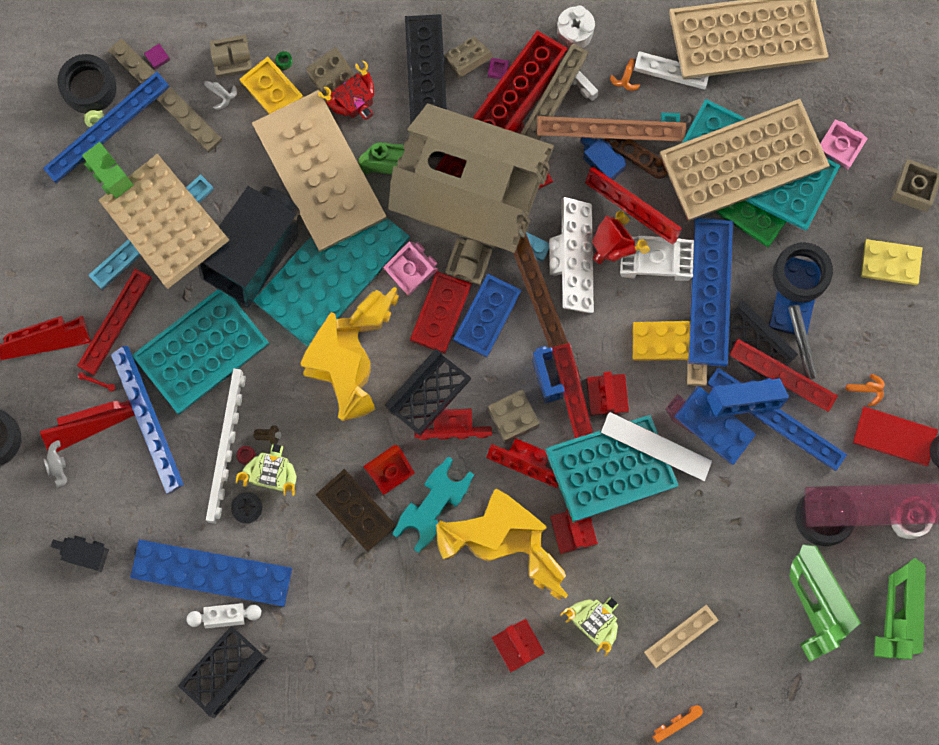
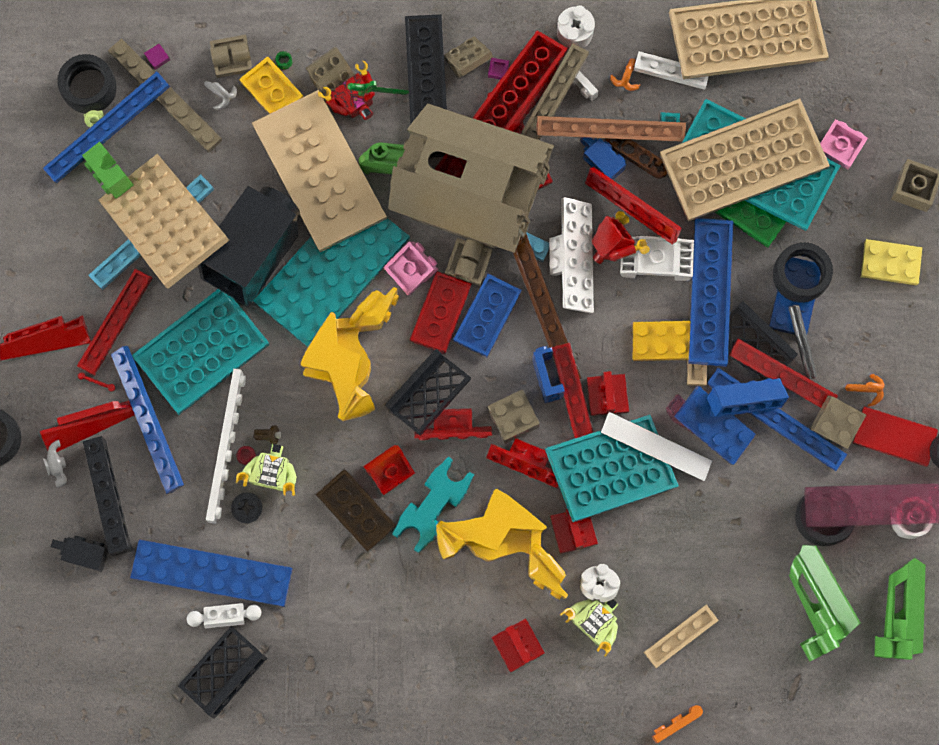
none -> black brick [82,436,132,556]
none -> green sword [347,81,409,96]
none -> white plate [580,564,620,602]
none -> dark tan brick [810,396,866,449]

